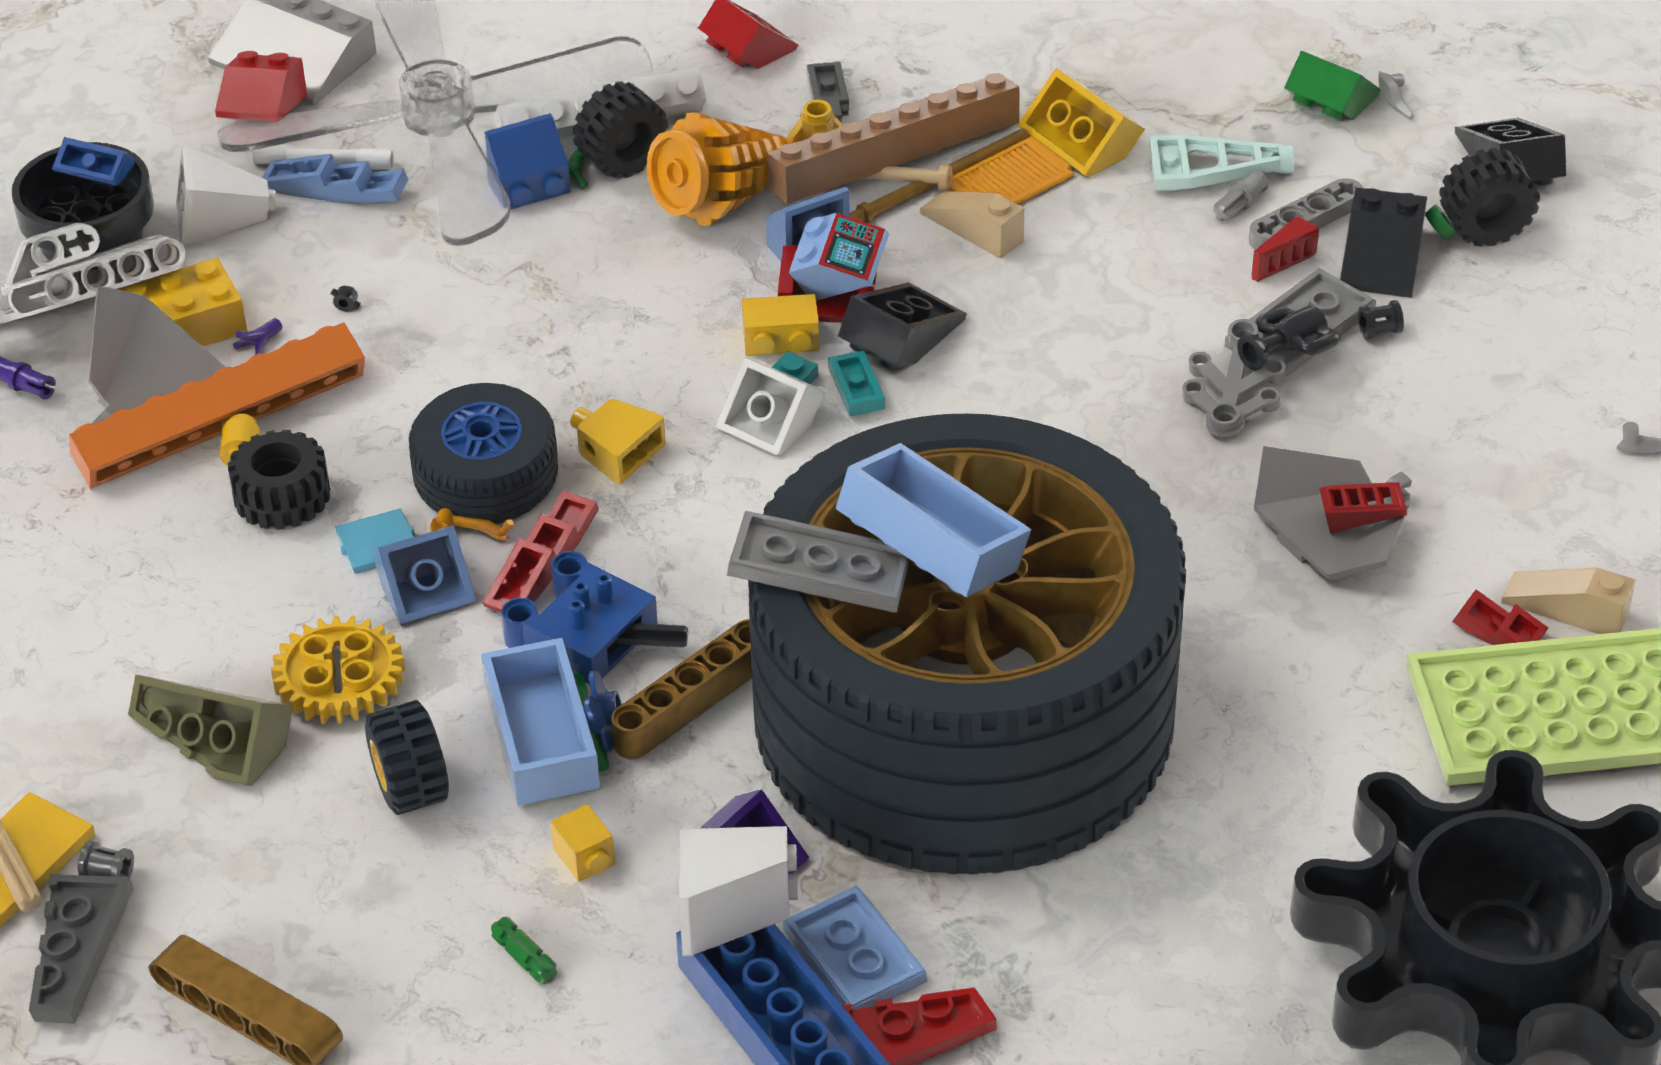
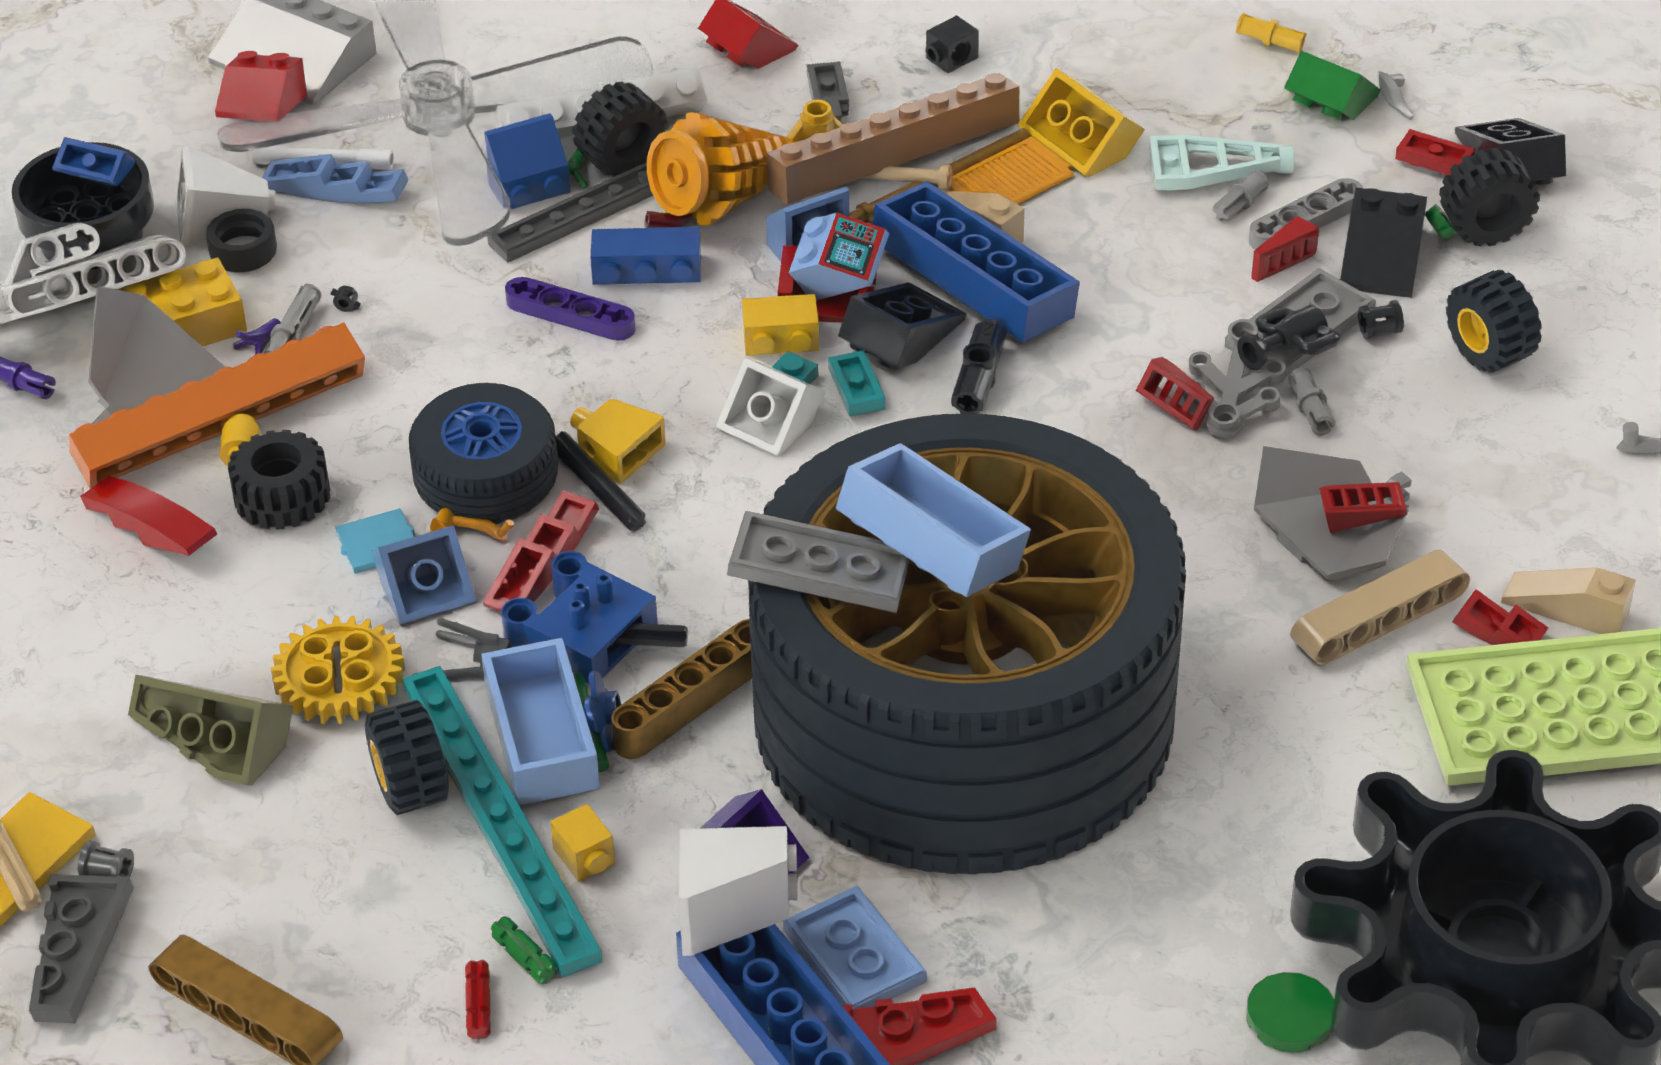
none -> red slope [80,476,217,556]
none -> black tyre [206,209,277,272]
none -> light grey pin [262,284,322,354]
none -> teal plate [402,666,602,977]
none -> dark grey plant [412,618,511,679]
none -> red axle [465,959,491,1039]
none -> dark grey tile [487,162,653,263]
none -> dark purple beam [505,277,636,341]
none -> black axle [556,431,646,531]
none -> blue brick [590,227,701,285]
none -> dark red arm [644,211,693,228]
none -> blue brick [873,181,1080,343]
none -> black brick [925,15,979,73]
none -> black piece [951,318,1007,414]
none -> red slope [1135,356,1214,431]
none -> yellow pin [1236,12,1307,53]
none -> green tile [1246,972,1334,1052]
none -> light grey pin [1288,367,1335,435]
none -> tan beam [1290,550,1470,665]
none -> red plate [1395,129,1475,175]
none -> black wheel [1446,270,1542,373]

